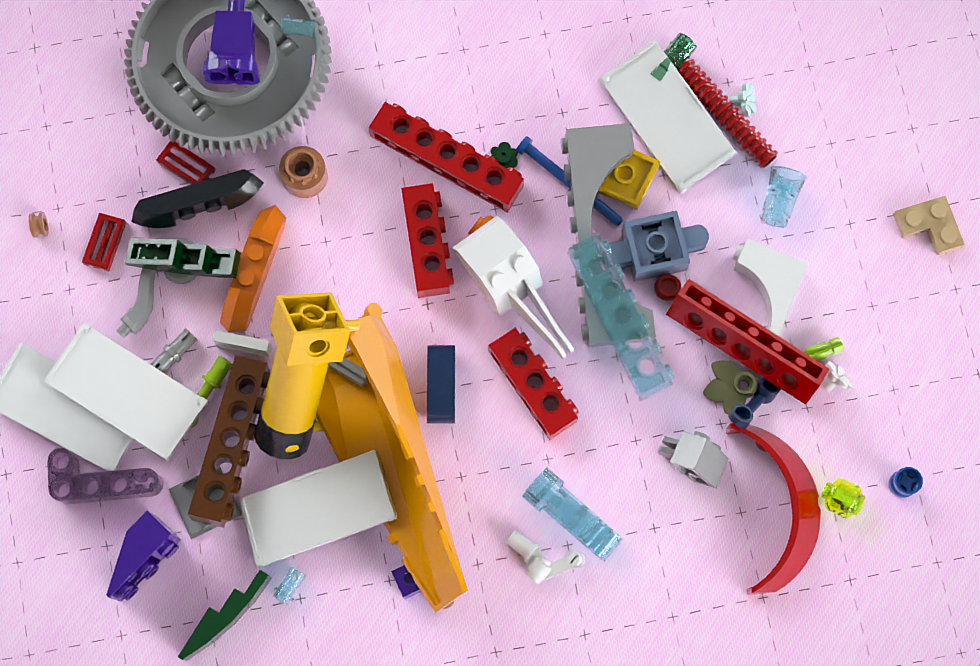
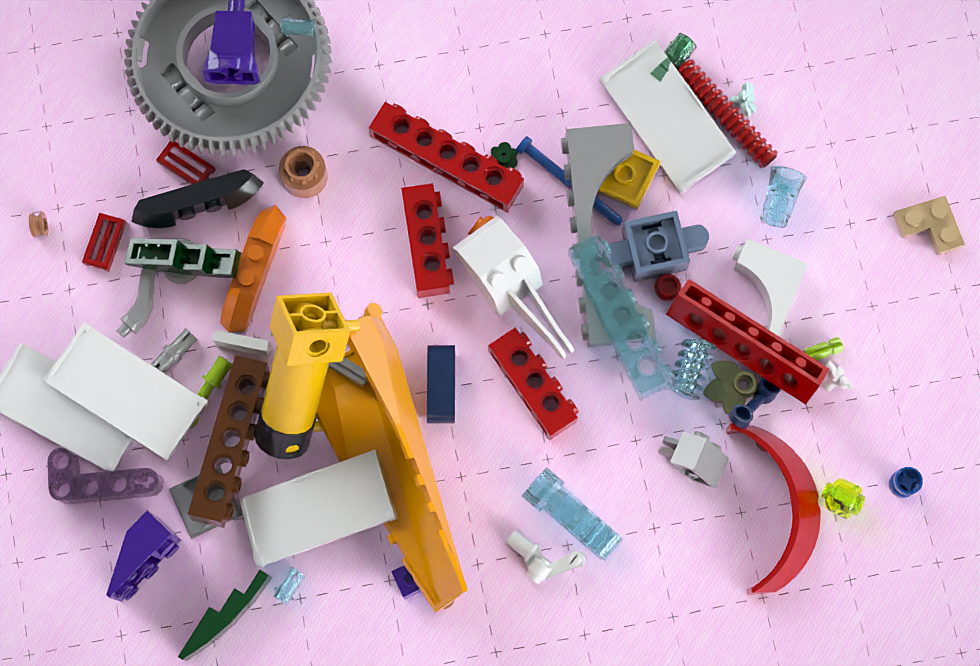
none -> clear light blue piece [667,339,716,400]

